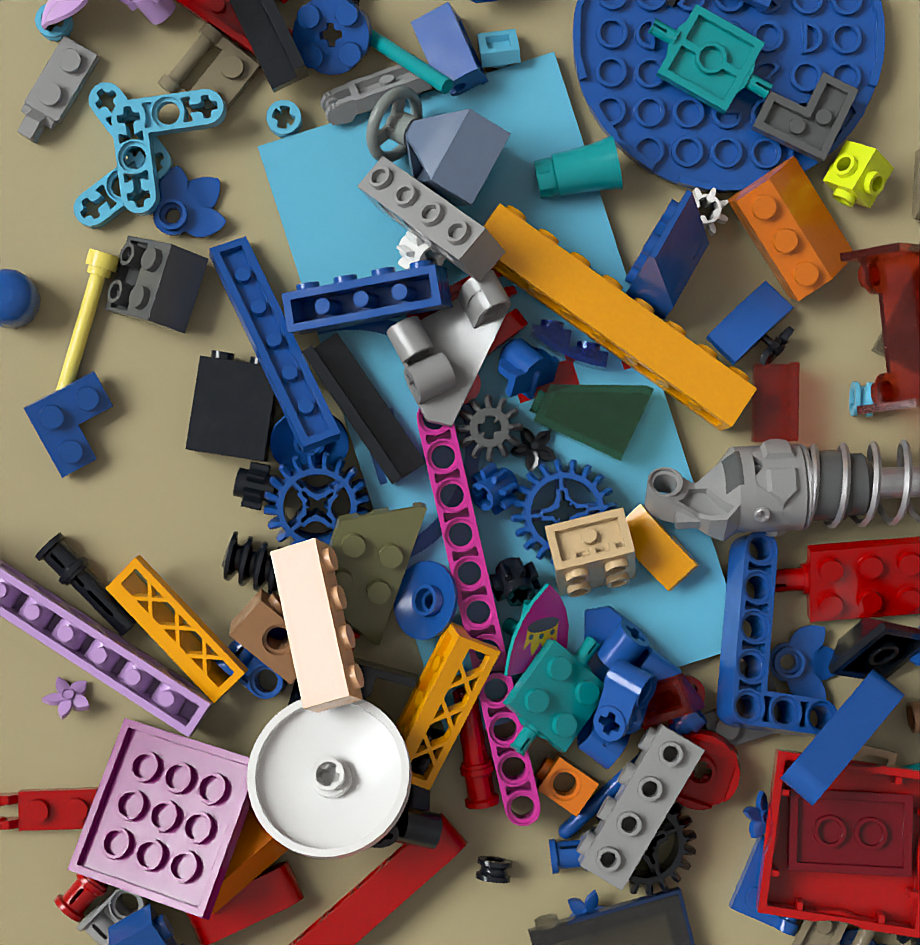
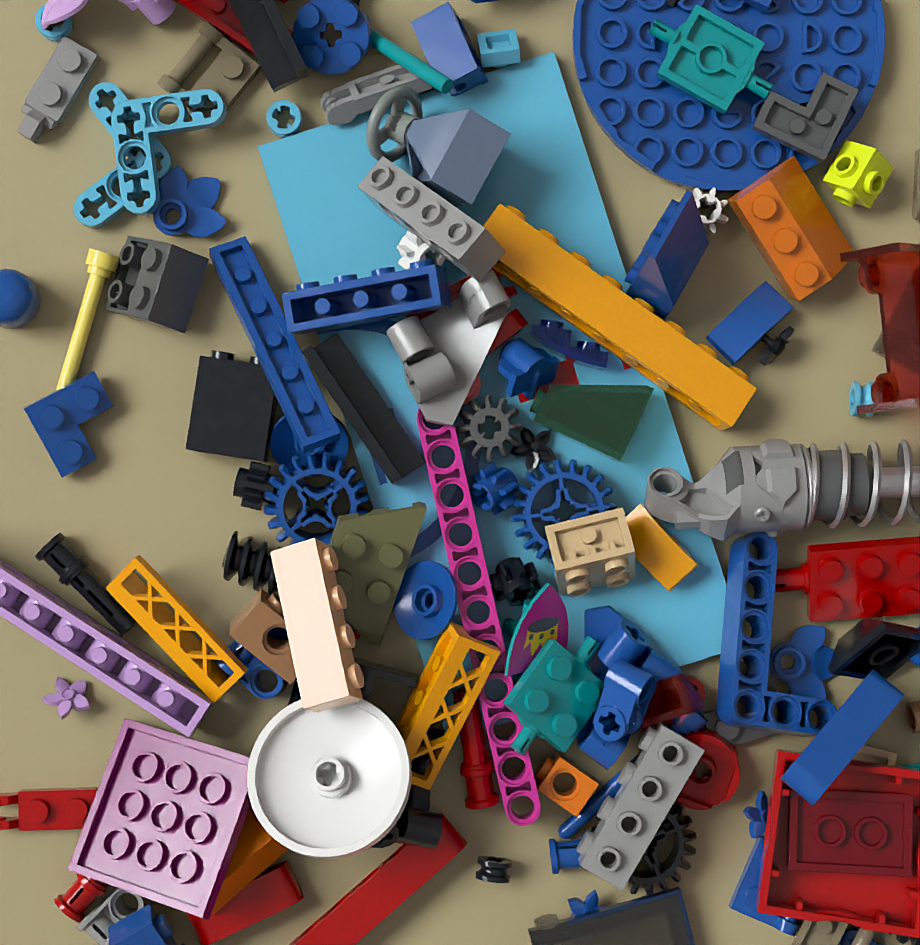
teal plant [533,135,623,198] -> none
clear red panel [751,362,800,443] -> none

